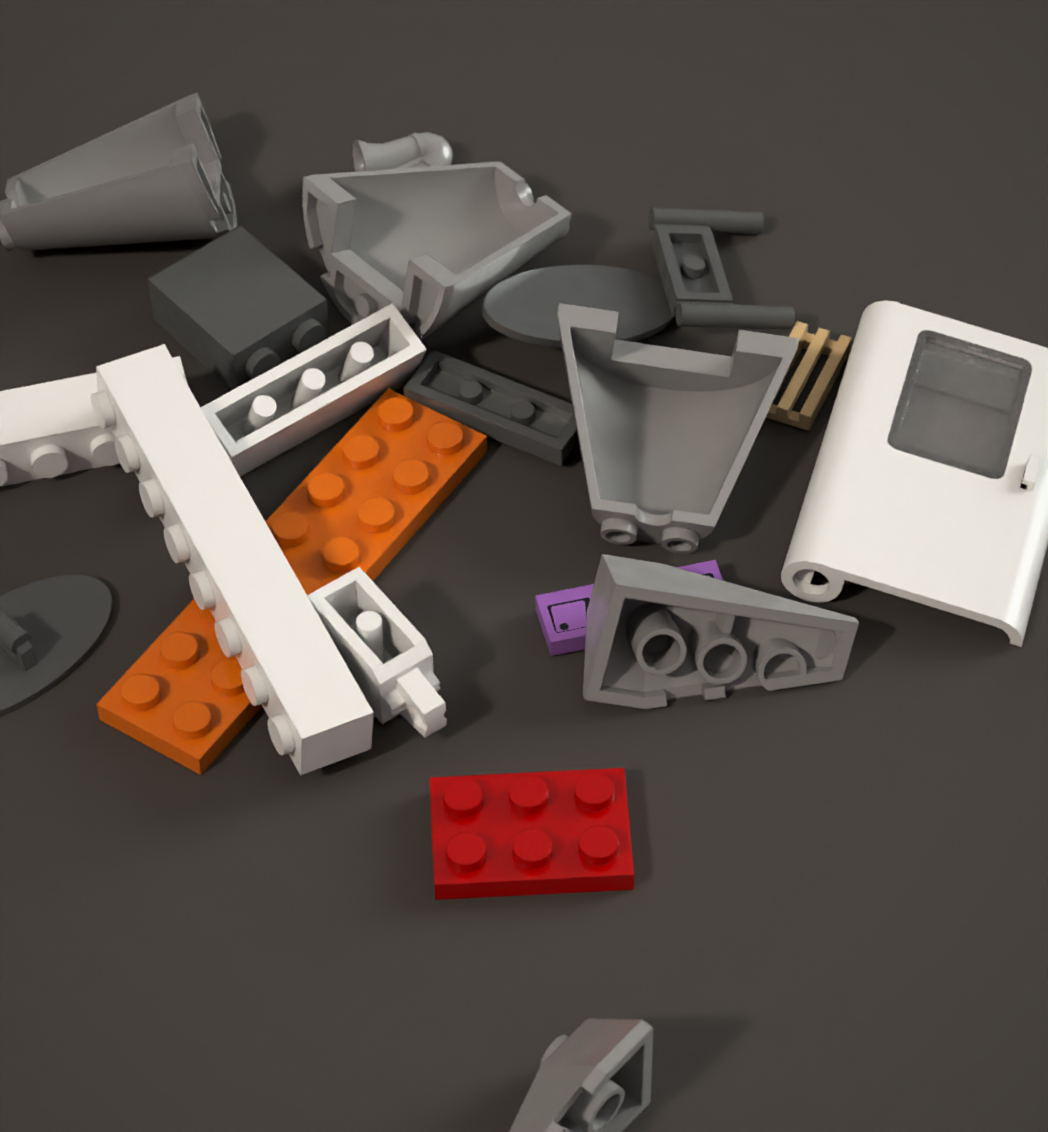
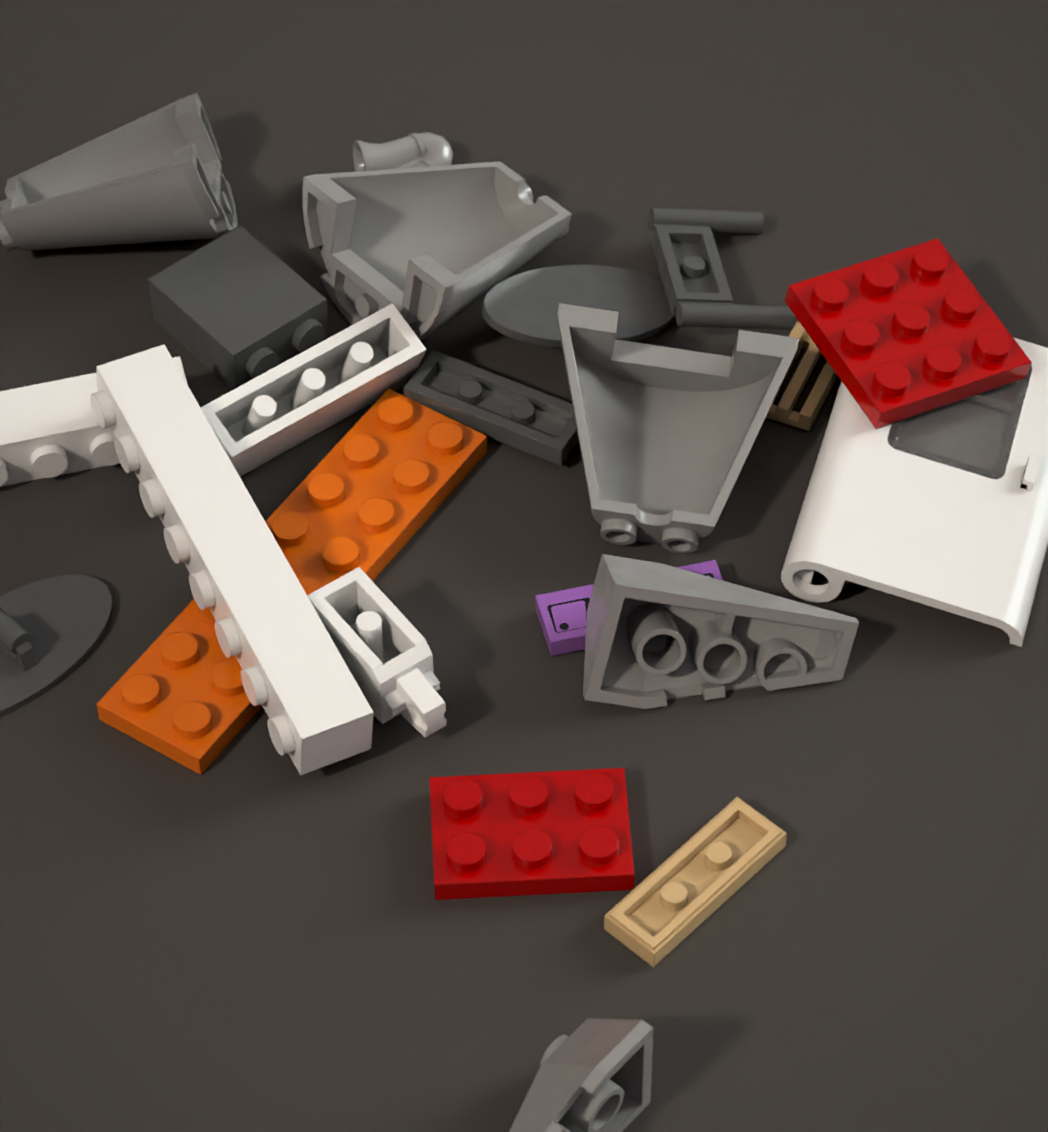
none -> tan tile [604,797,787,967]
none -> red plate [785,238,1032,429]

